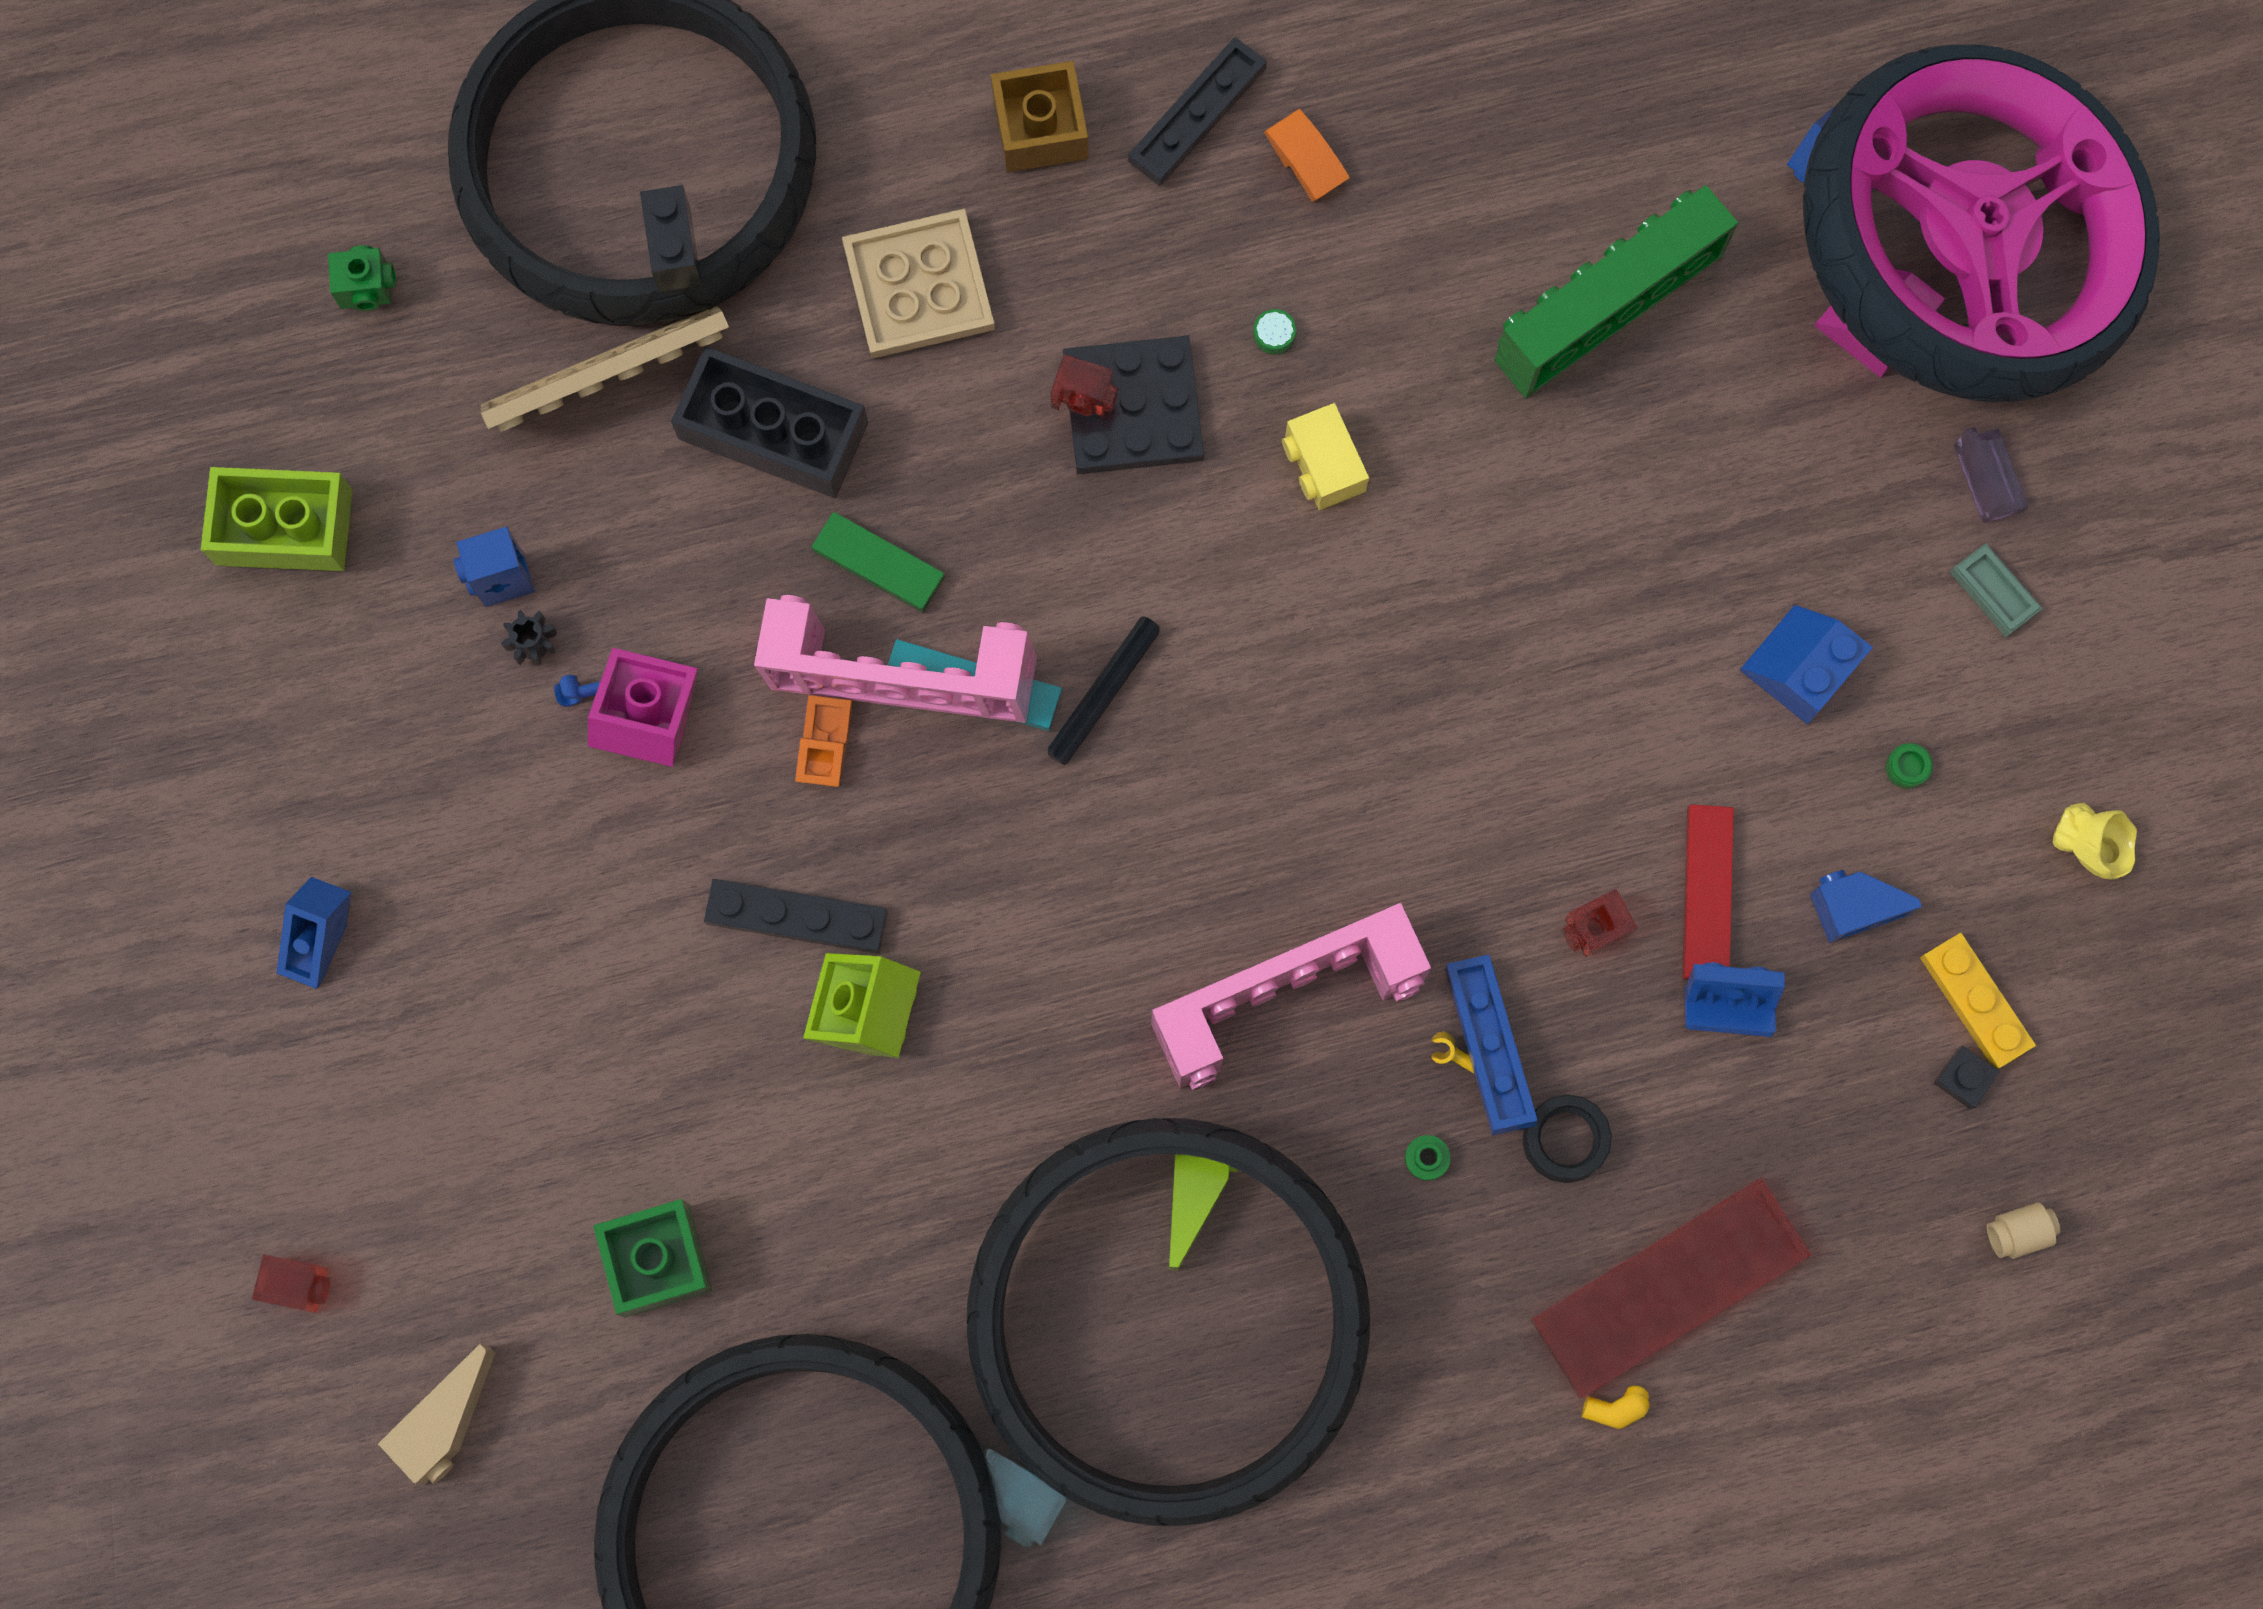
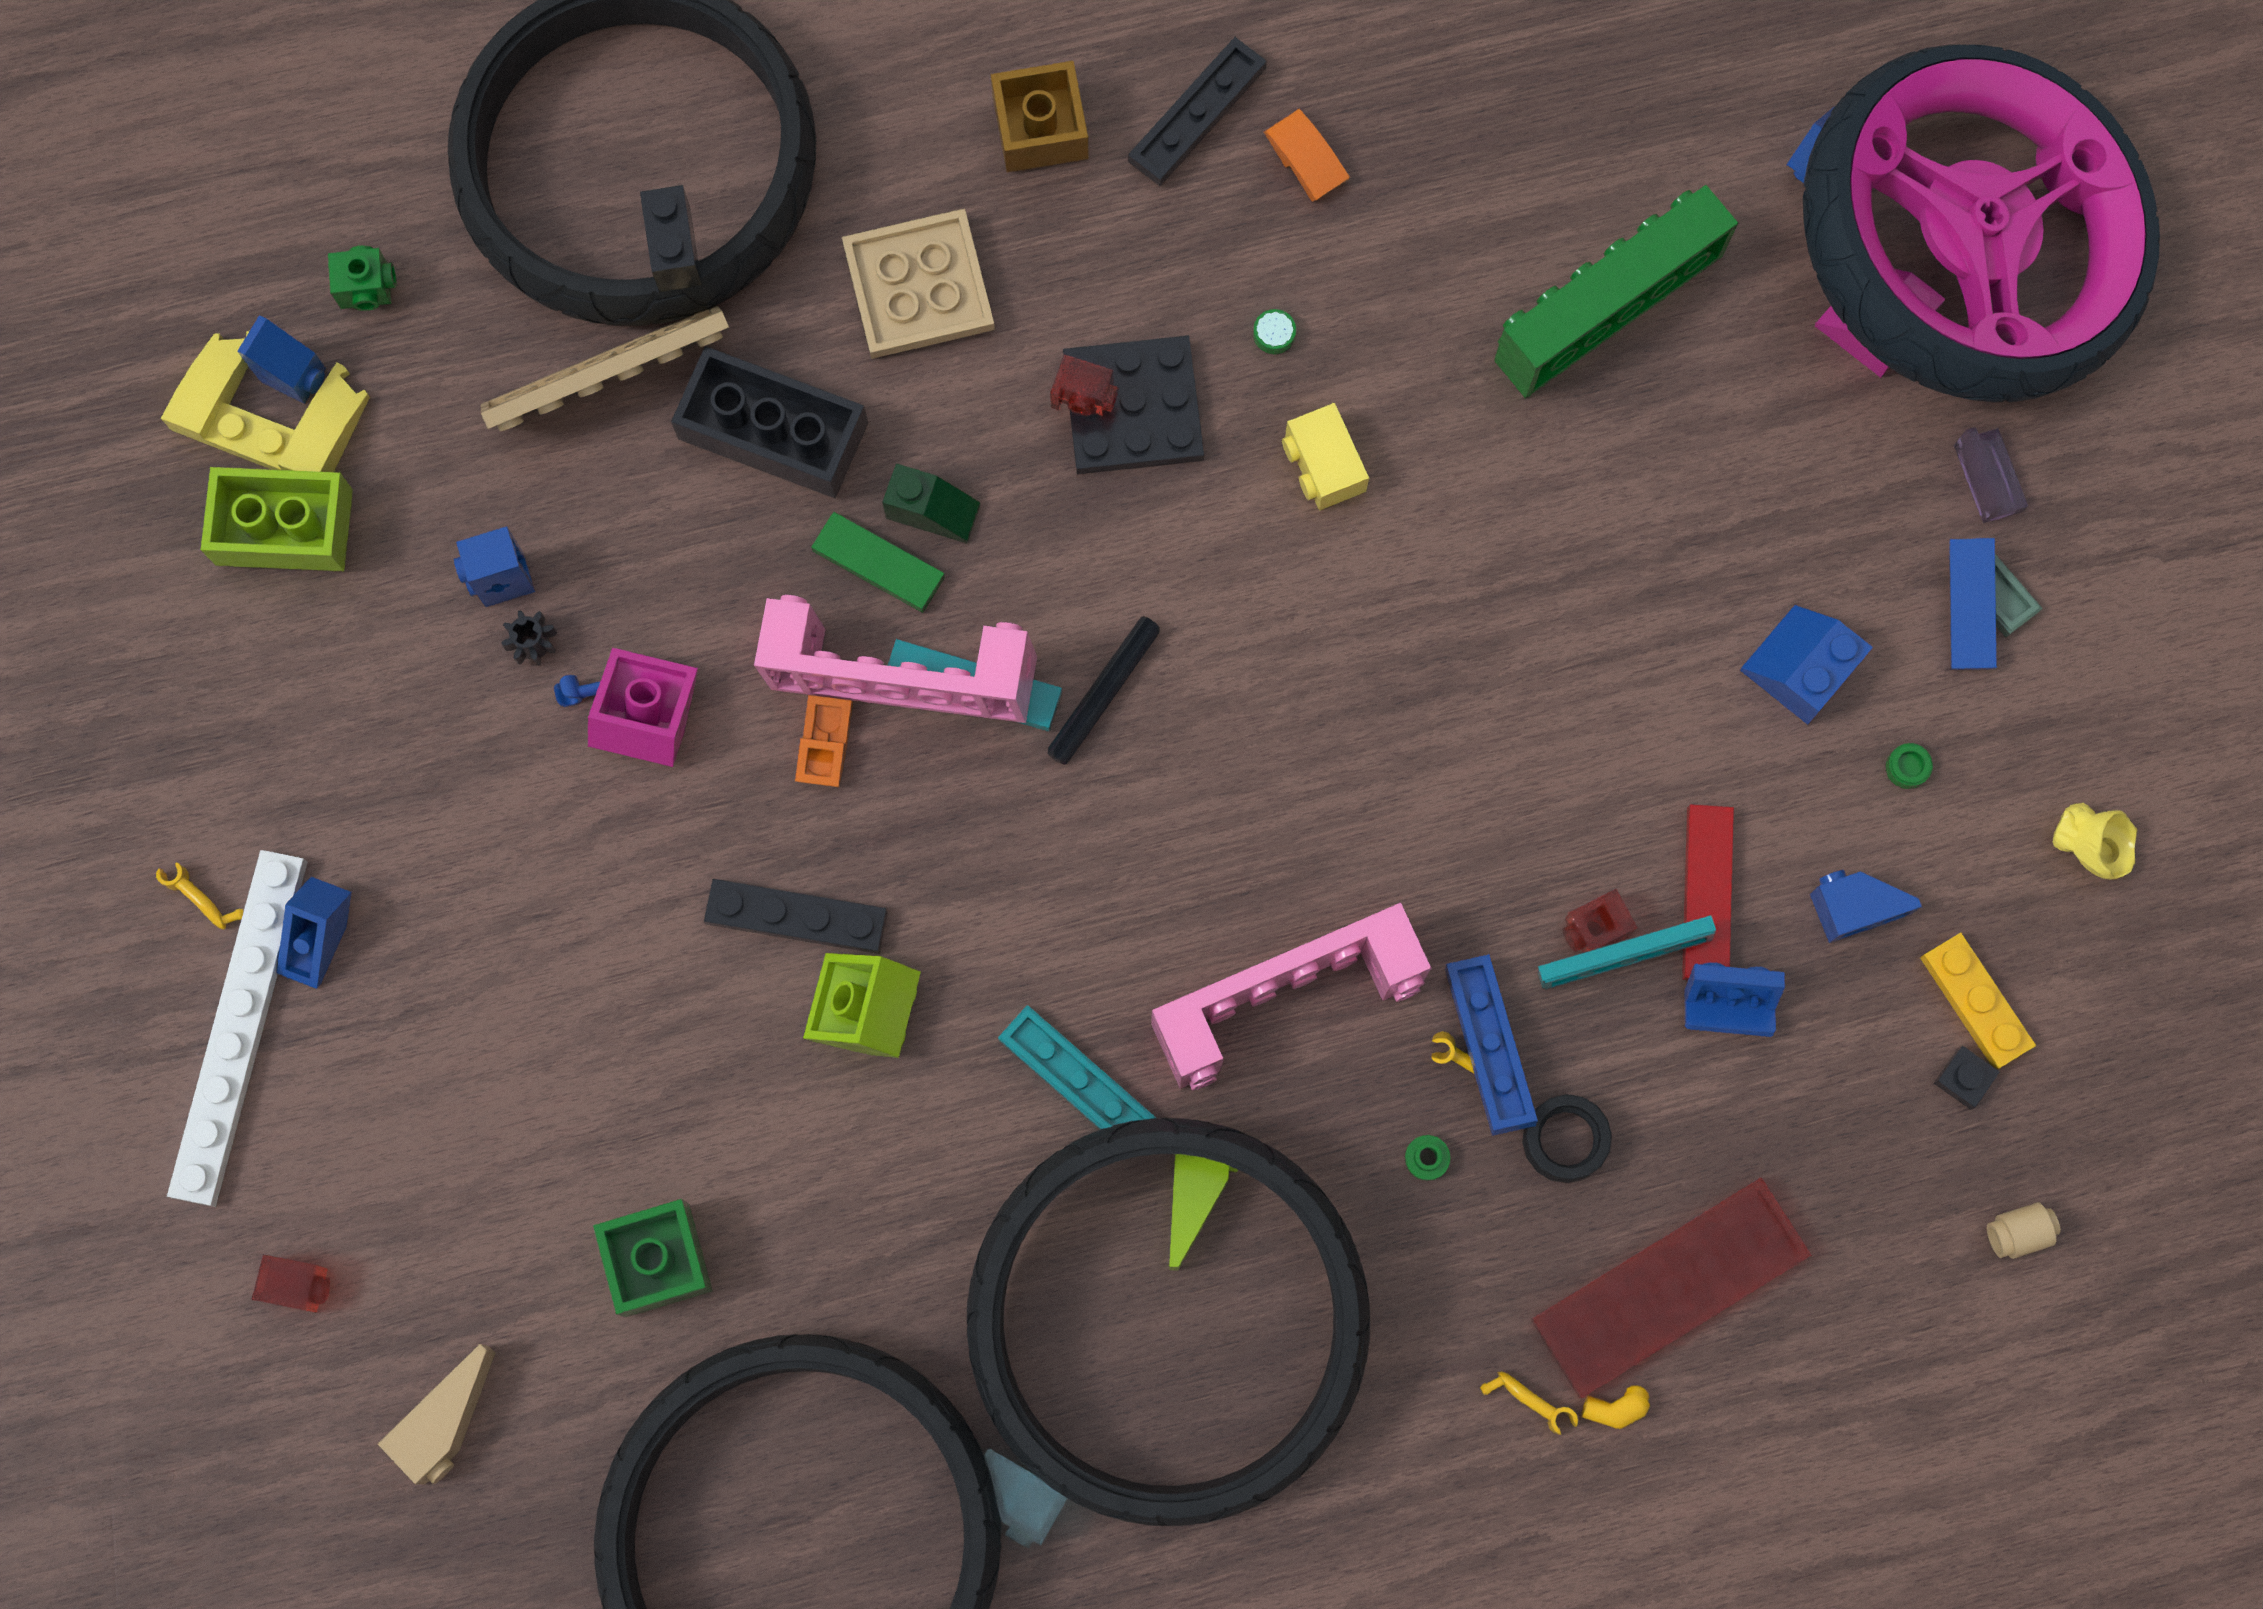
none -> yellow piece [156,862,244,930]
none -> light yellow wedge [161,331,370,472]
none -> white plate [167,850,308,1207]
none -> blue slope [237,315,326,404]
none -> dark green slope [882,463,981,544]
none -> teal tile [998,1005,1156,1130]
none -> yellow piece [1480,1372,1578,1435]
none -> teal tile [1538,915,1716,990]
none -> blue tile [1949,538,1997,670]

